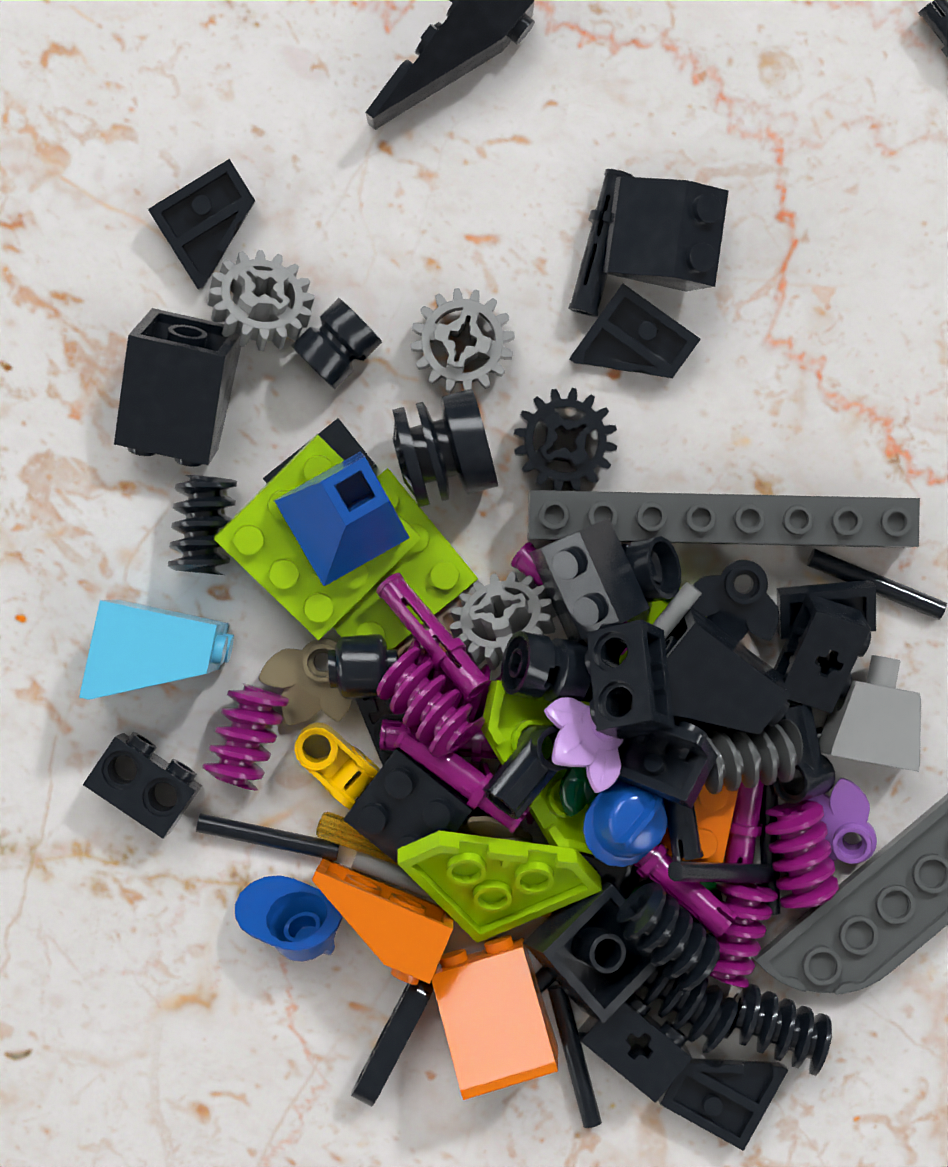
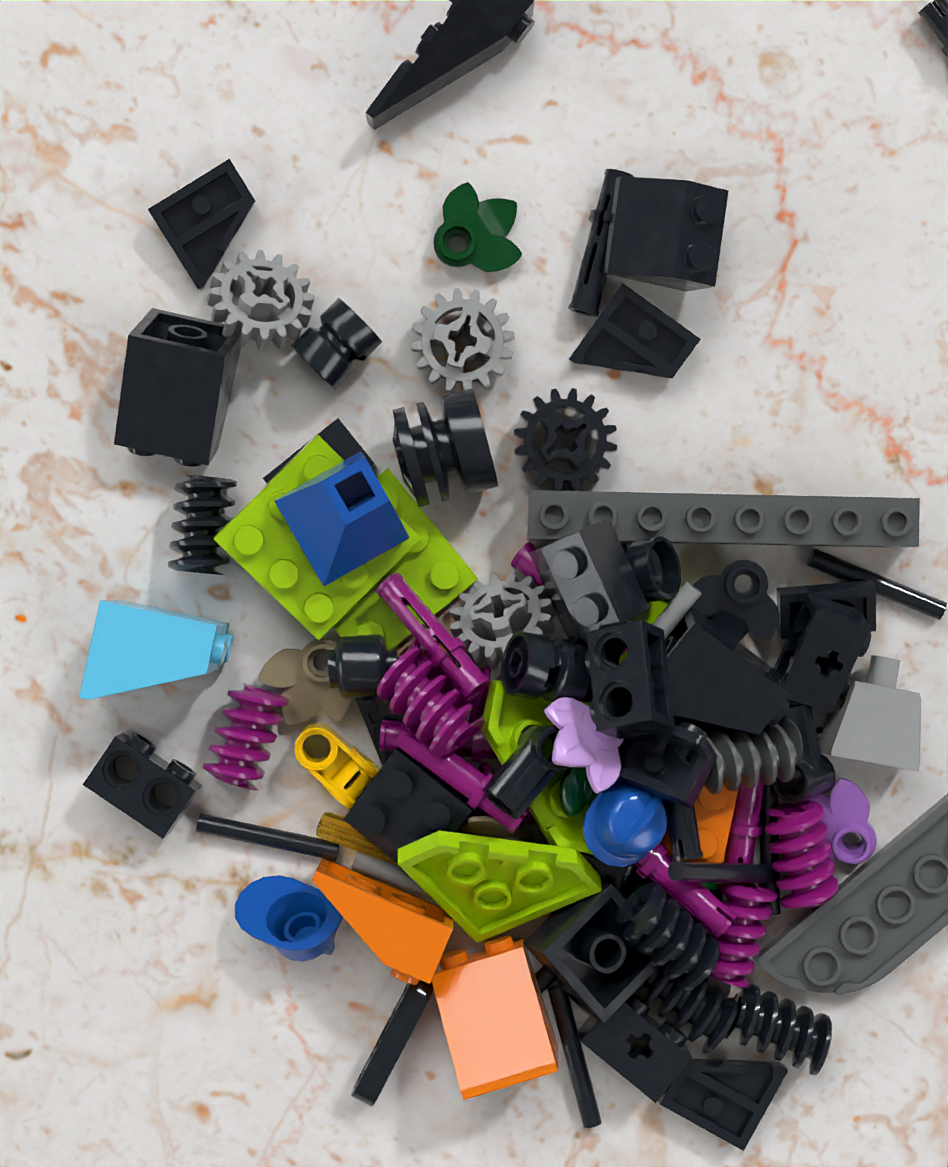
none -> dark green plate [433,182,522,273]

